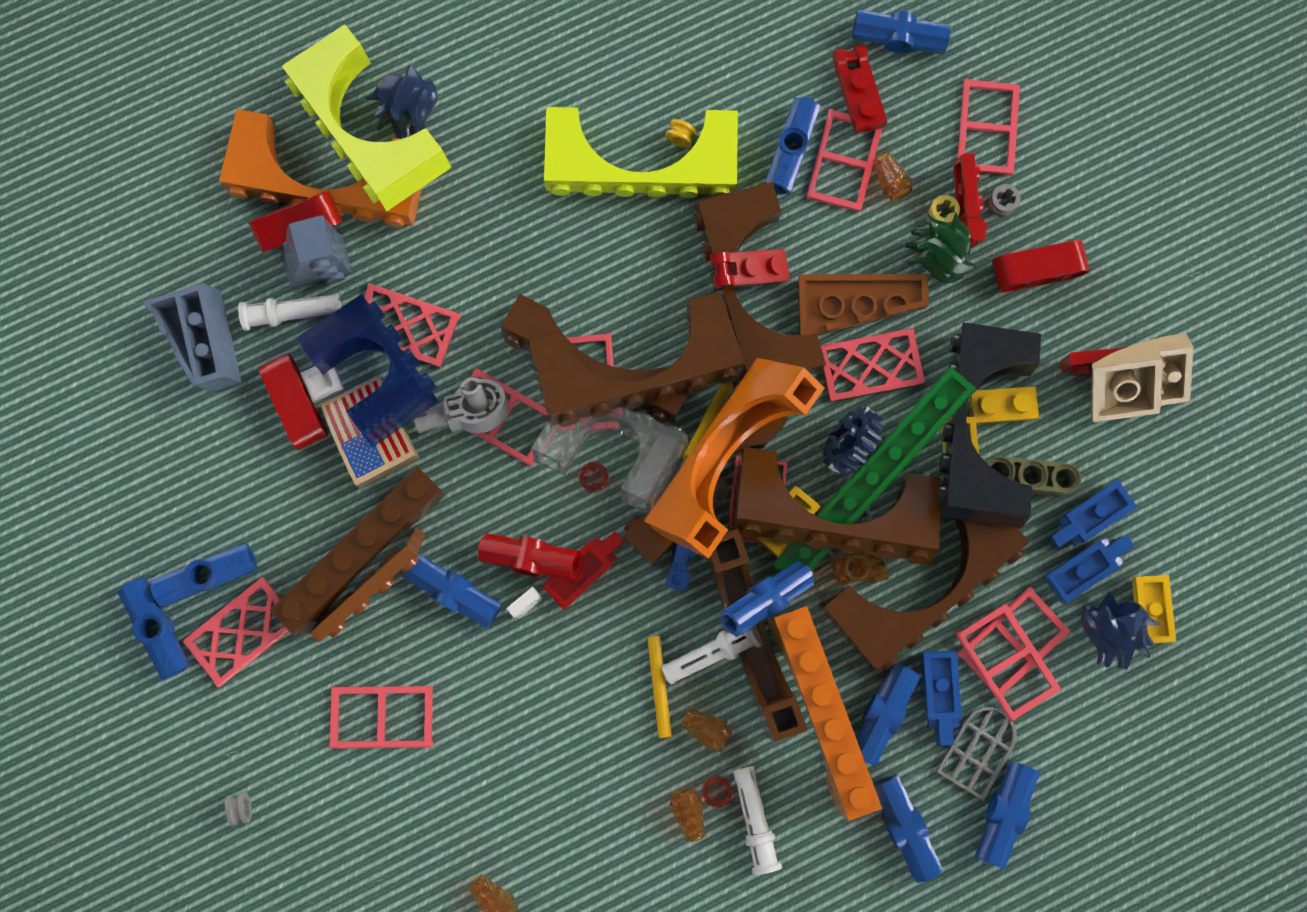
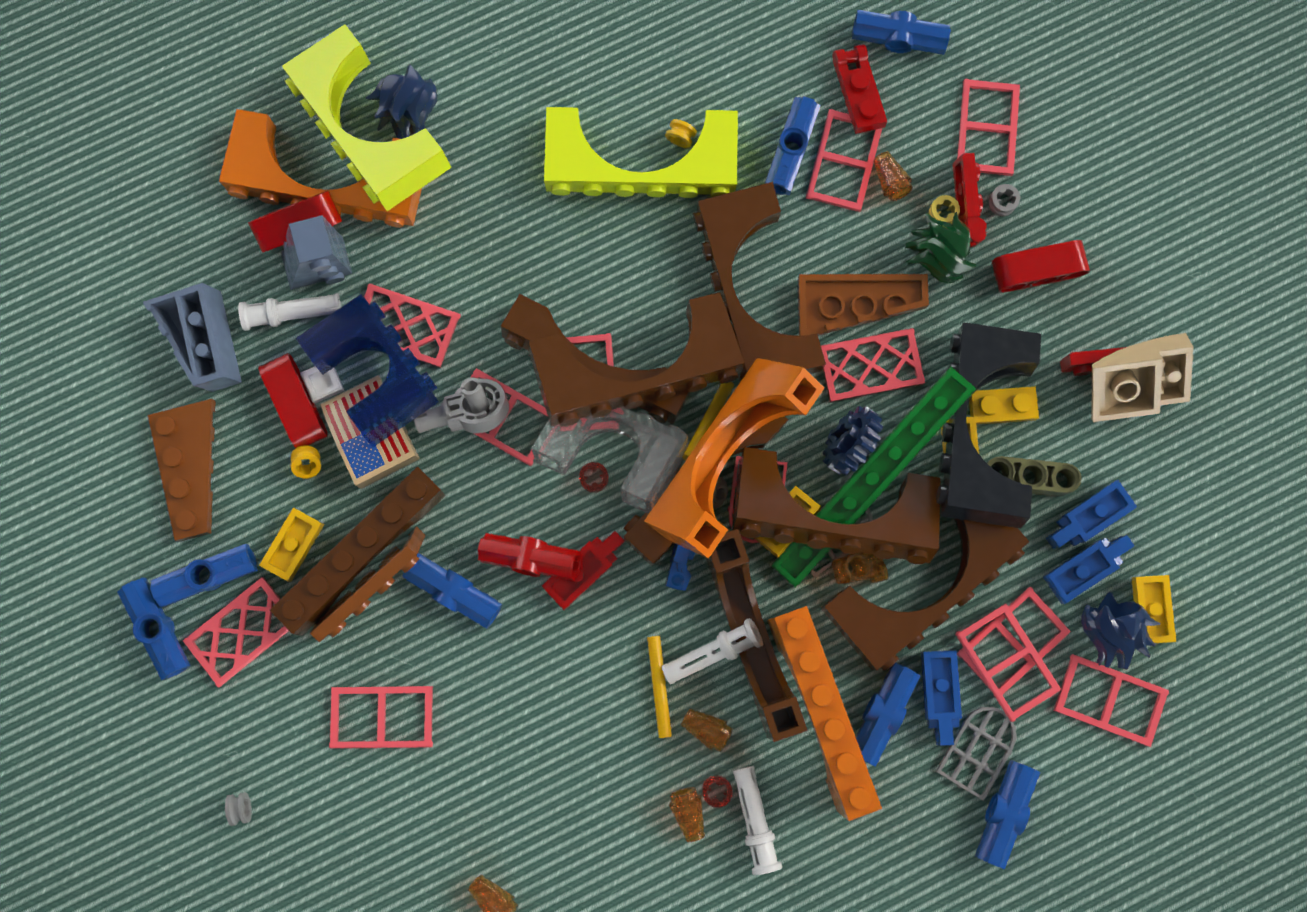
white tile [506,587,542,618] -> none
red plate [710,249,790,289] -> none
blue piece [720,561,814,637] -> none
blue piece [873,774,944,883] -> none
none -> dark orange wing [148,399,216,542]
none -> yellow plate [259,508,325,582]
none -> yellow bush [290,446,321,479]
none -> coral window [1053,654,1169,747]

